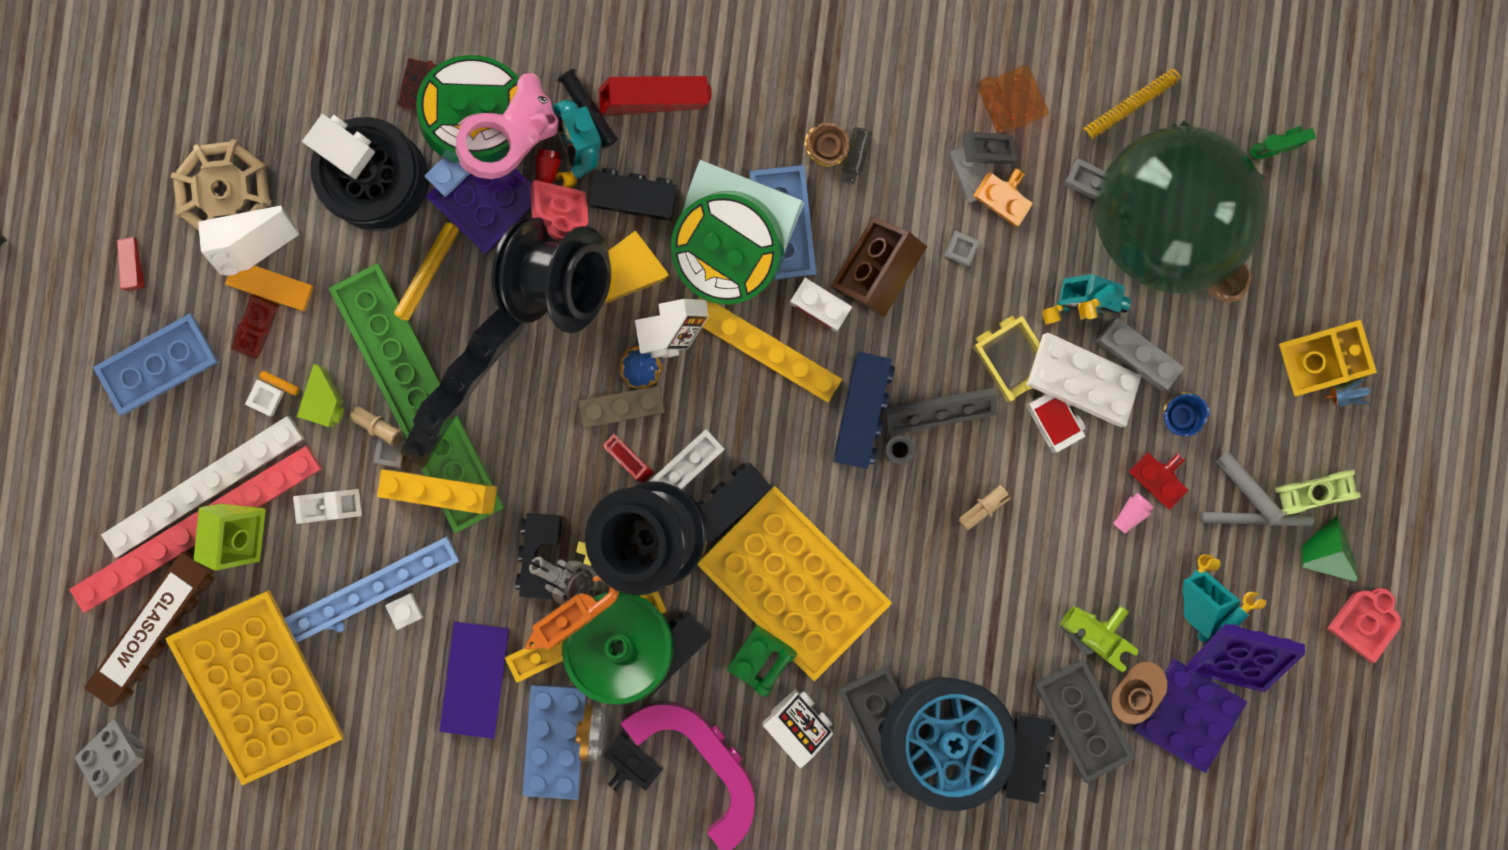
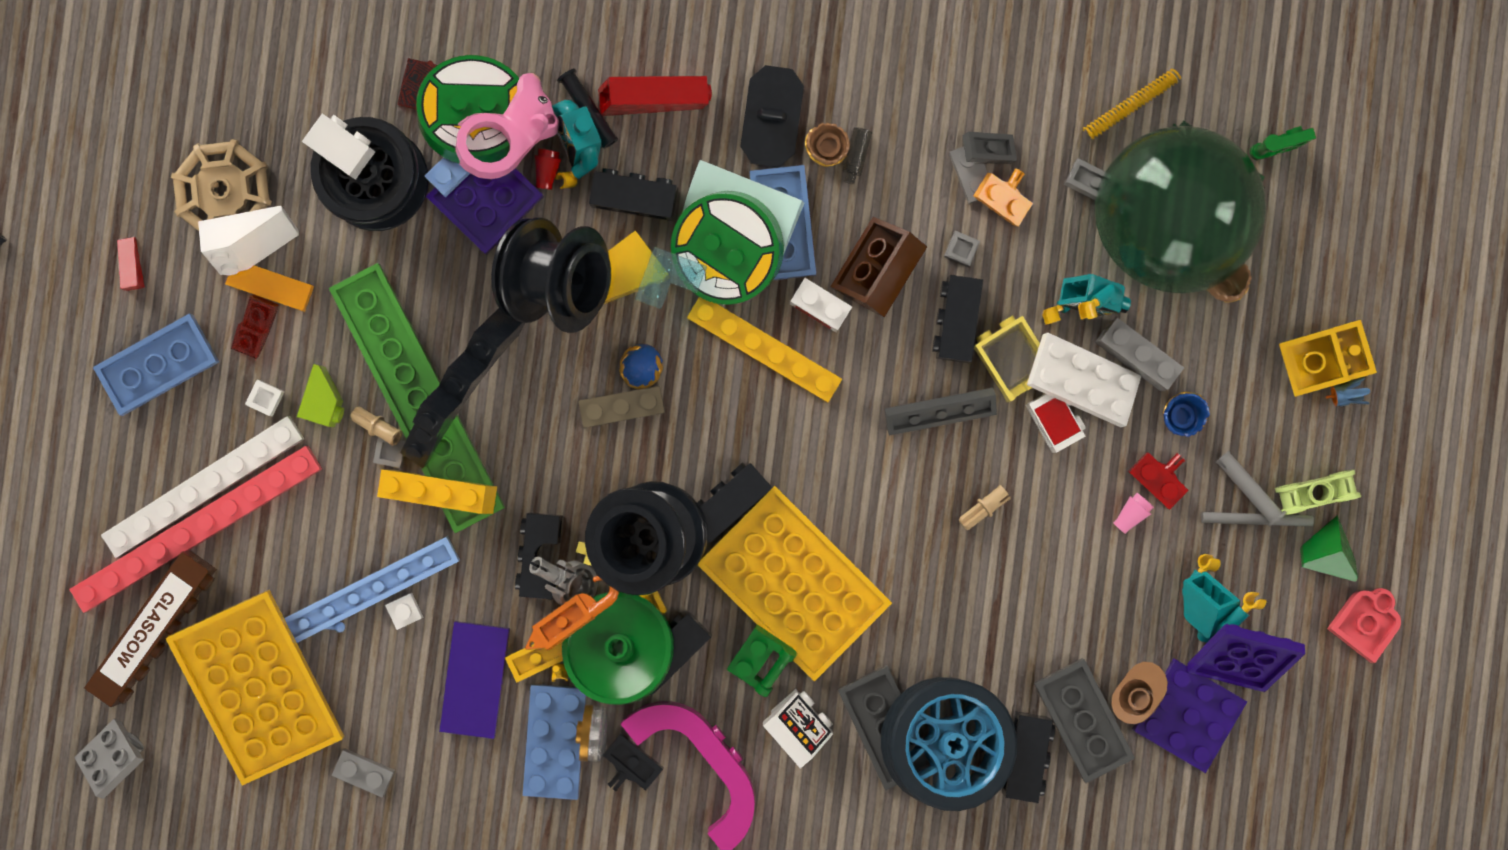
lime slope [194,504,266,571] -> none
light orange piece [259,371,300,396] -> none
white slope [293,489,362,524] -> none
yellow axle [394,222,460,321] -> none
coral plate [530,180,589,241] -> none
red piece [603,434,654,483] -> none
white piece [635,299,709,358] -> none
white plate [649,429,725,489] -> none
dark blue brick [832,352,895,469] -> none
dark grey pin [882,436,914,464] -> none
clear orange bracket [977,65,1049,135] -> none
lime piece [1060,606,1139,672] -> none
none -> light grey plate [331,748,395,797]
none -> yellow hand [552,664,568,682]
none -> clear light blue plate [635,246,707,309]
none -> black shield [740,65,804,167]
none -> black brick [932,275,983,363]

